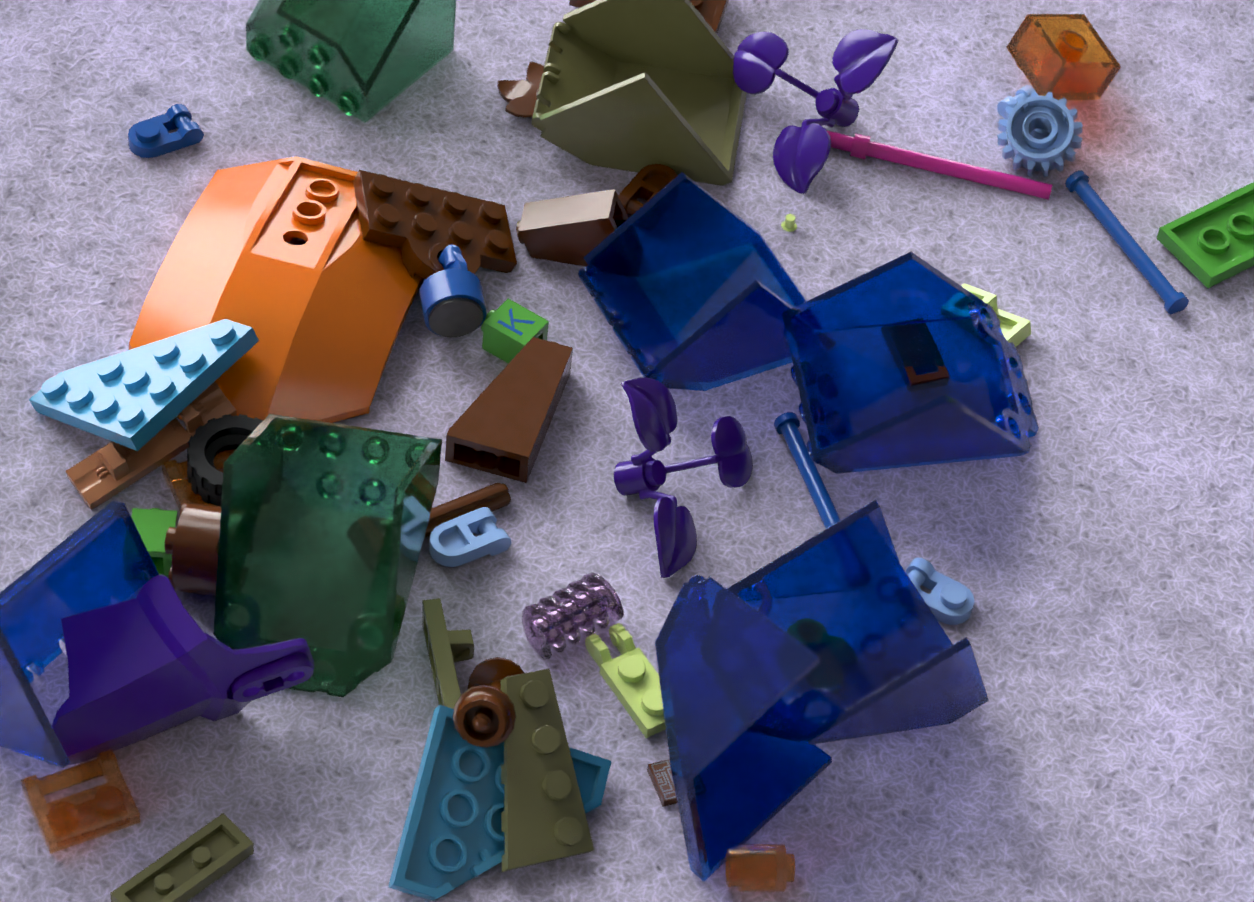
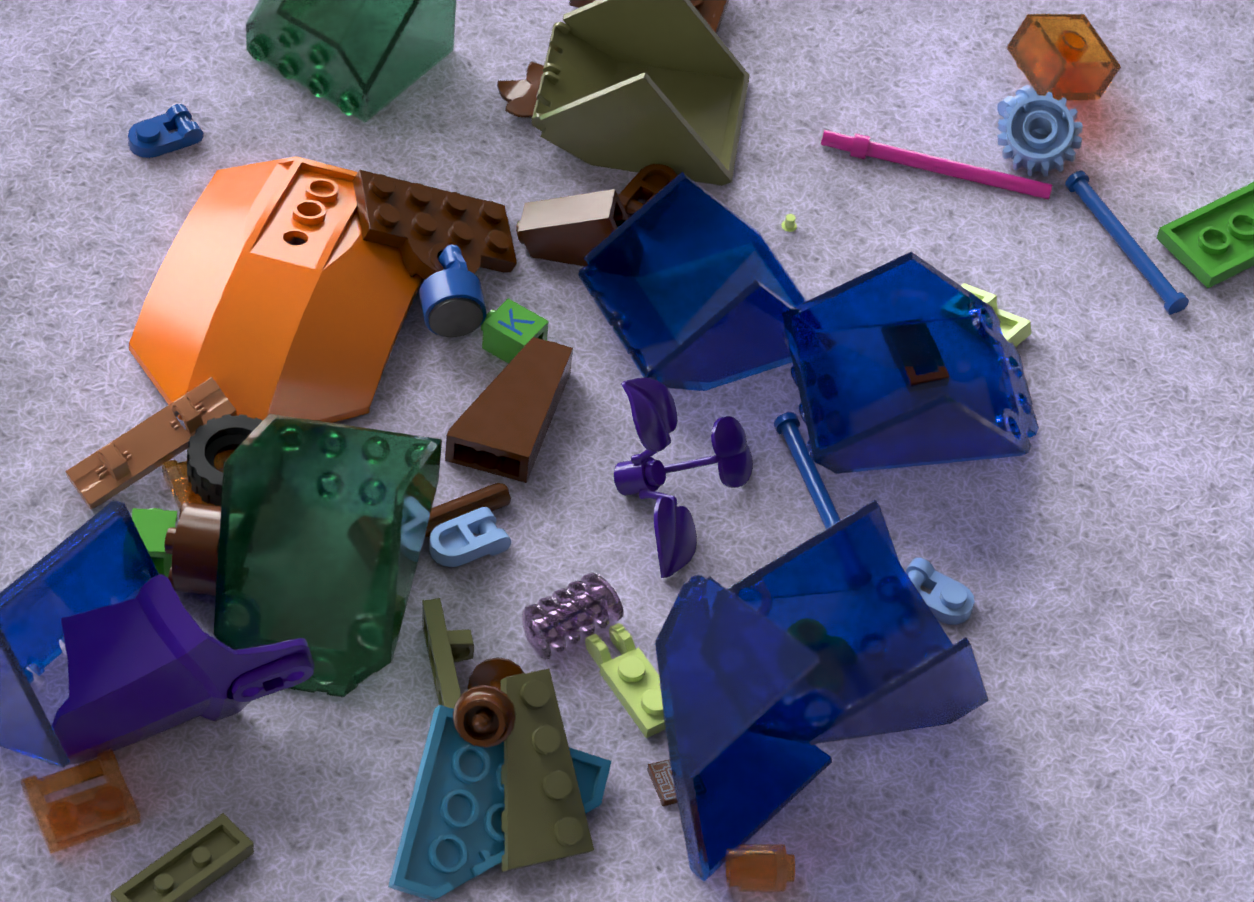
plate [29,319,259,451] -> none
dark purple plant [733,29,899,194] -> none

